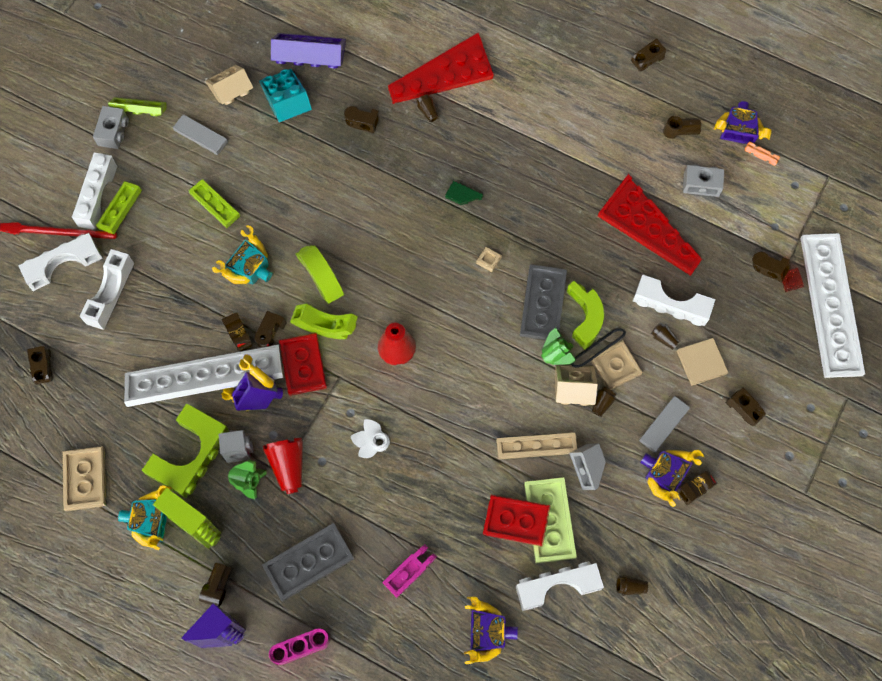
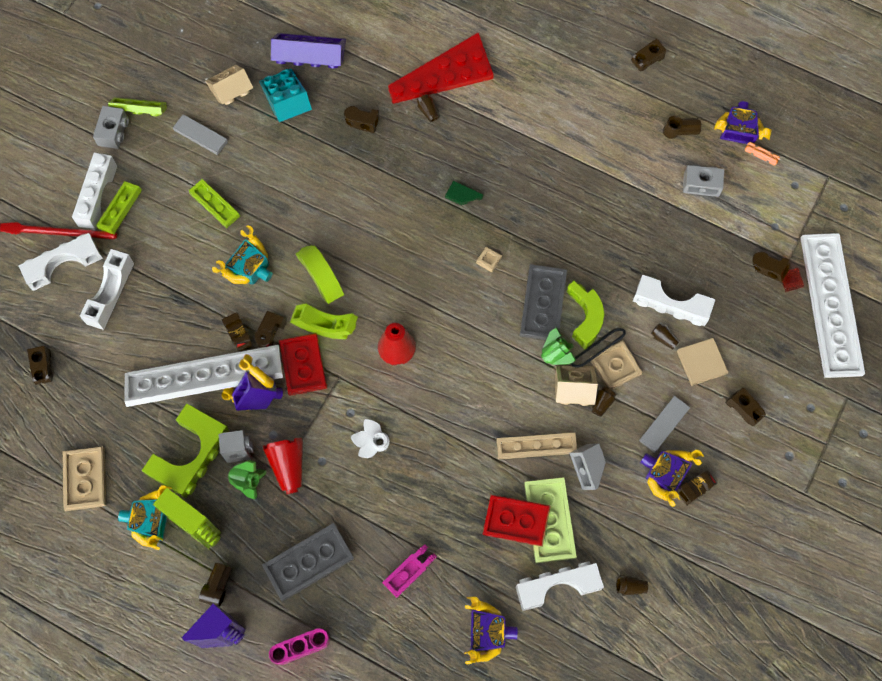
red wing [598,173,702,276] -> none

